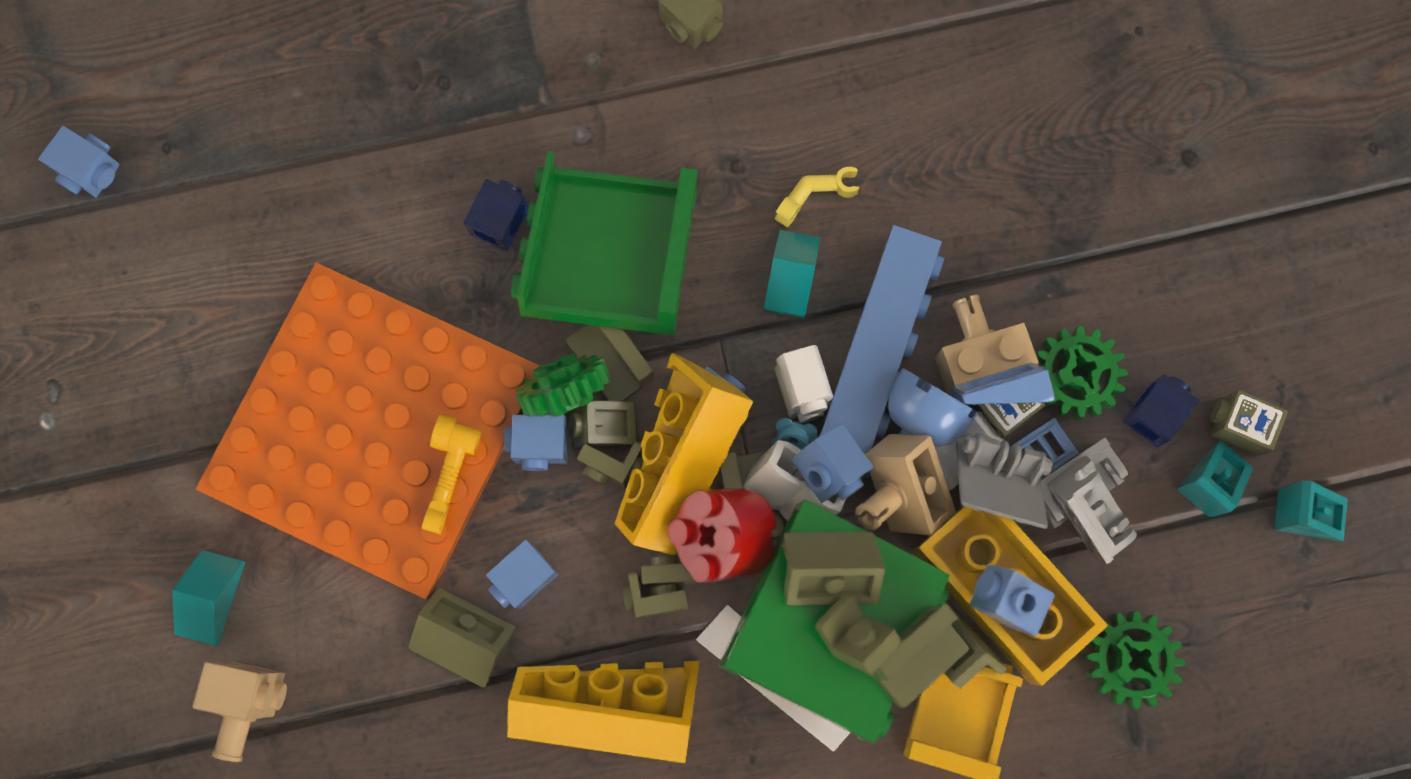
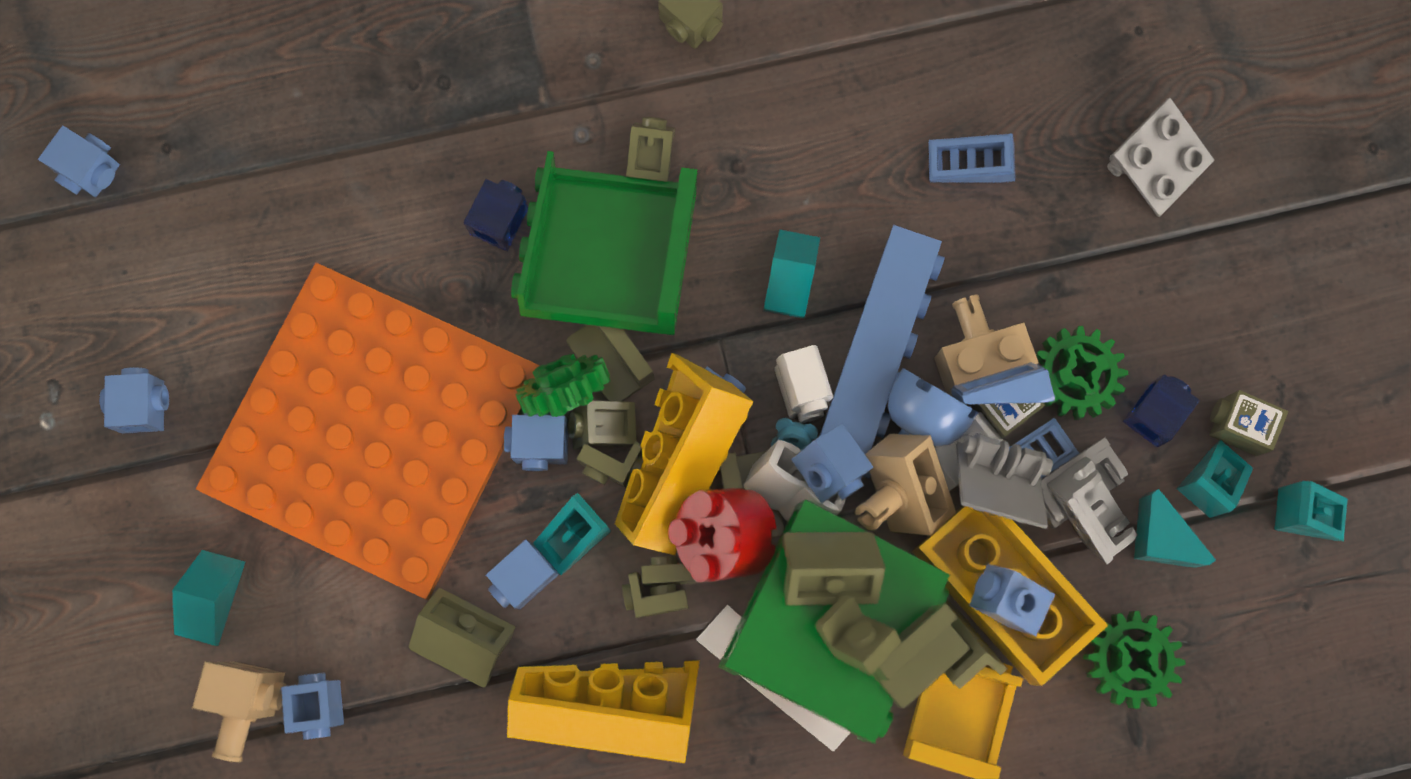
yellow brick [422,414,482,535] -> none
light yellow arm [774,167,859,228] -> none
none -> medium blue brick [99,367,169,433]
none -> medium blue brick [281,673,344,740]
none -> teal slope [532,493,611,576]
none -> olive bracket [626,117,675,182]
none -> medium blue slope [929,134,1015,183]
none -> light grey hinge [1107,98,1214,217]
none -> teal slope [1134,489,1216,568]

